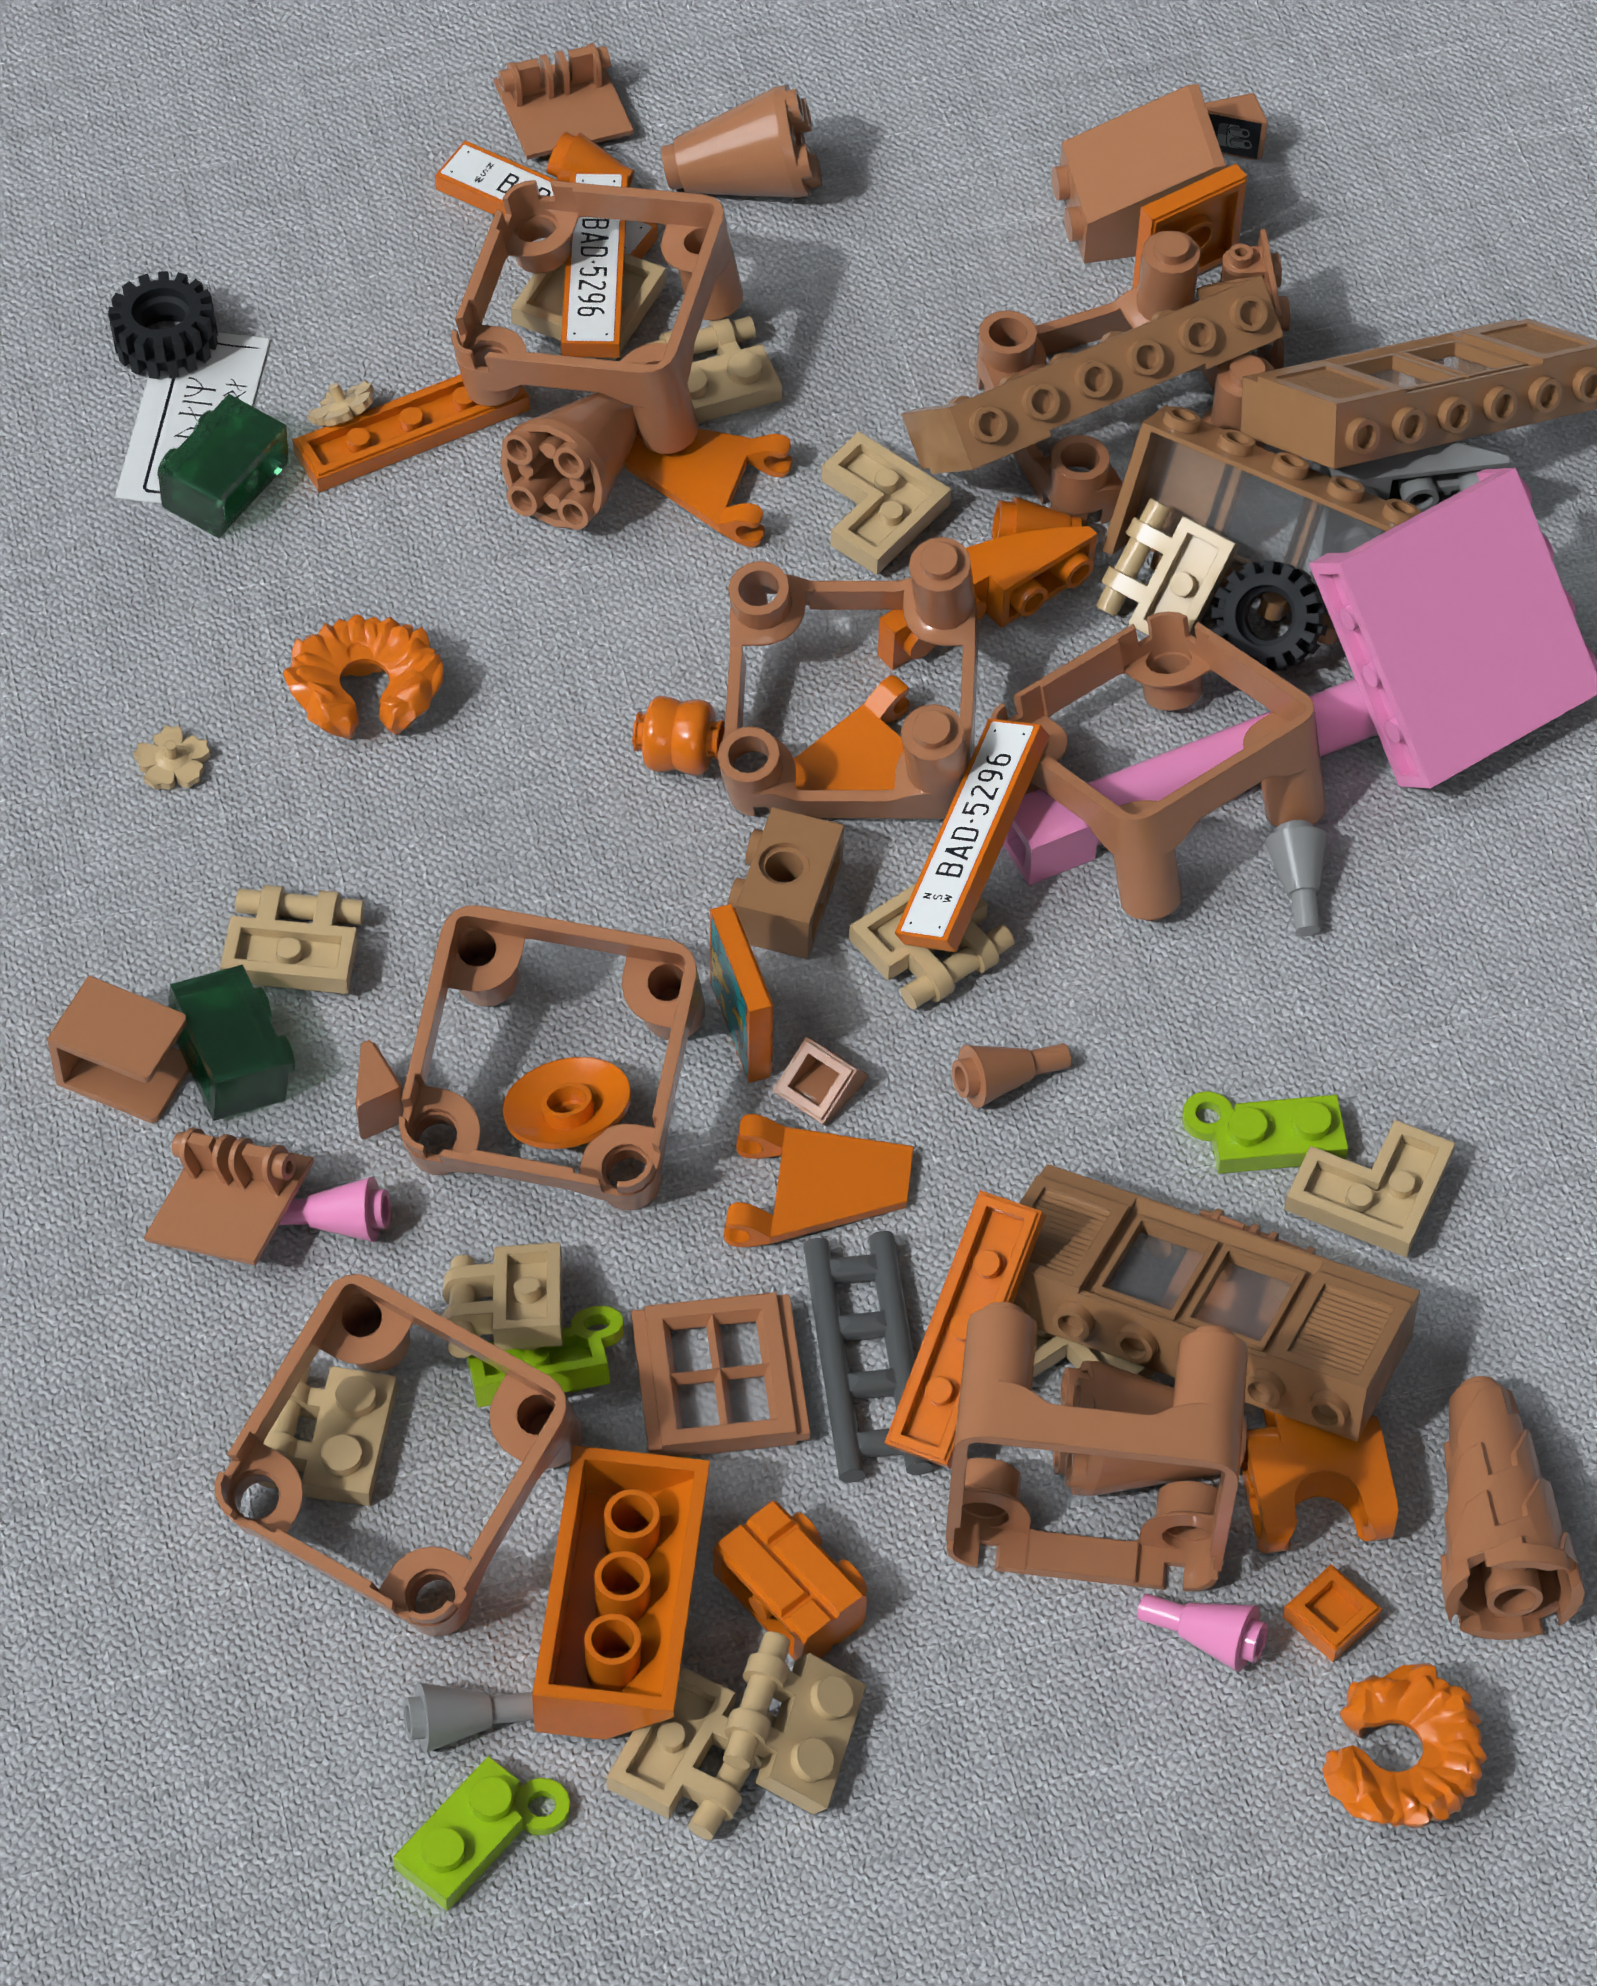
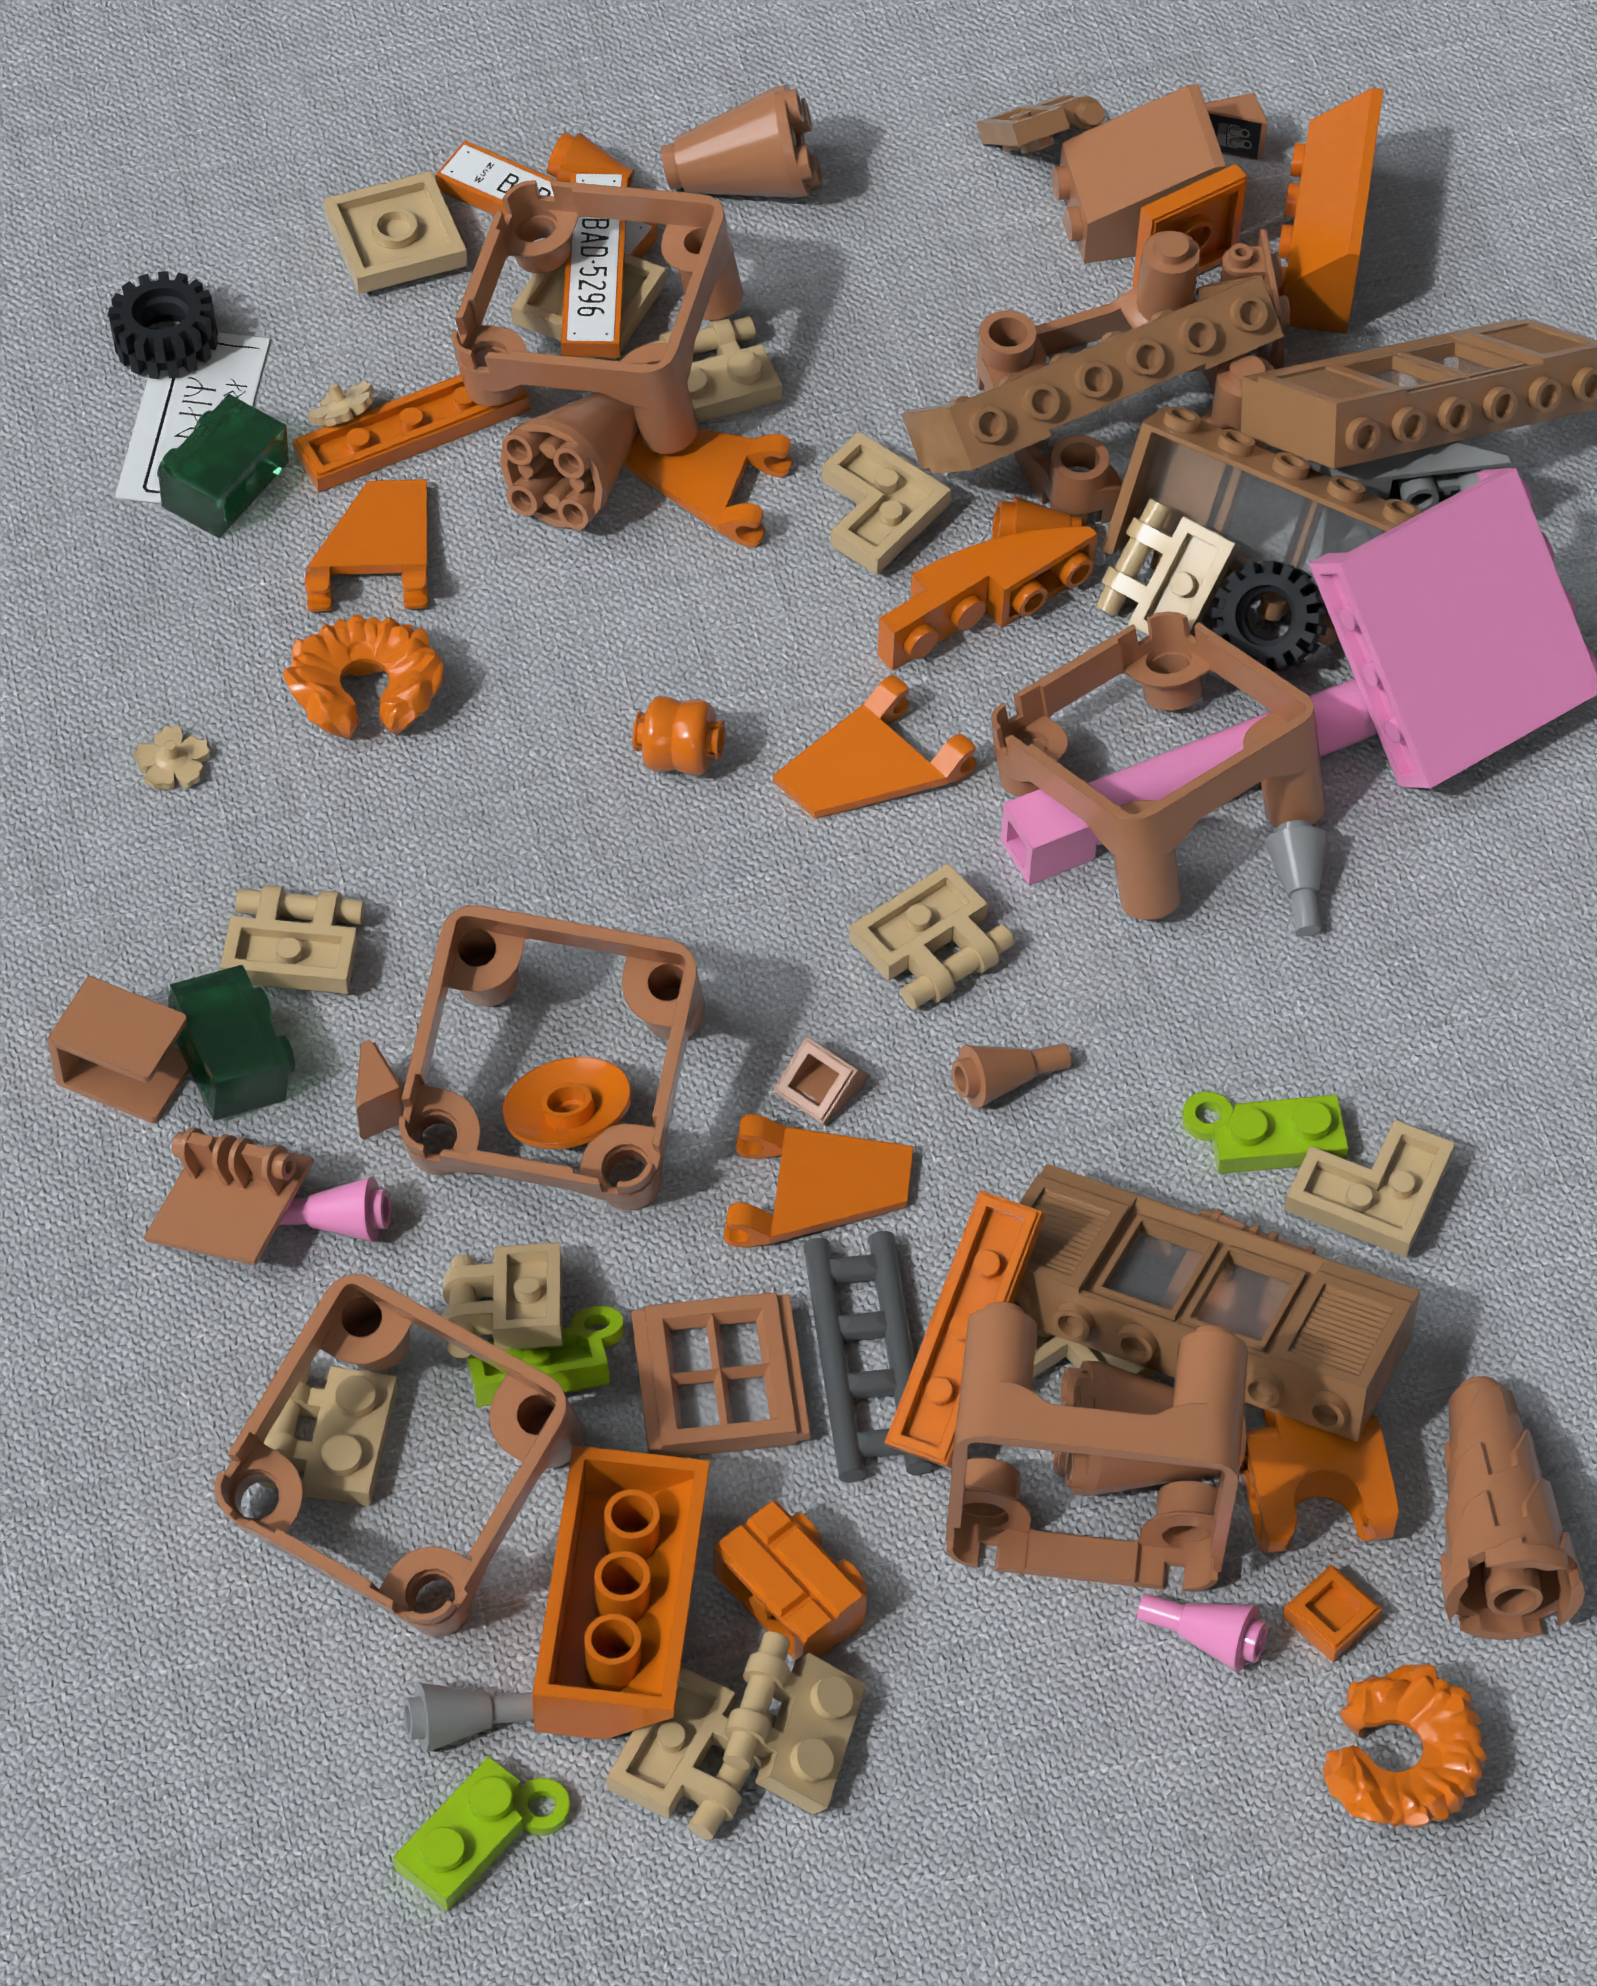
nougat hinge [494,43,634,160] -> none
orange tile [710,904,773,1083] -> none
nougat piece [717,537,979,819] -> none
medium nougat brick [728,807,844,959] -> none
tile [895,719,1050,952] -> none
none -> orange flag [305,479,428,612]
none -> tan plate [323,171,467,294]
none -> medium nougat plate [976,95,1105,153]
none -> orange slope [1277,88,1384,334]

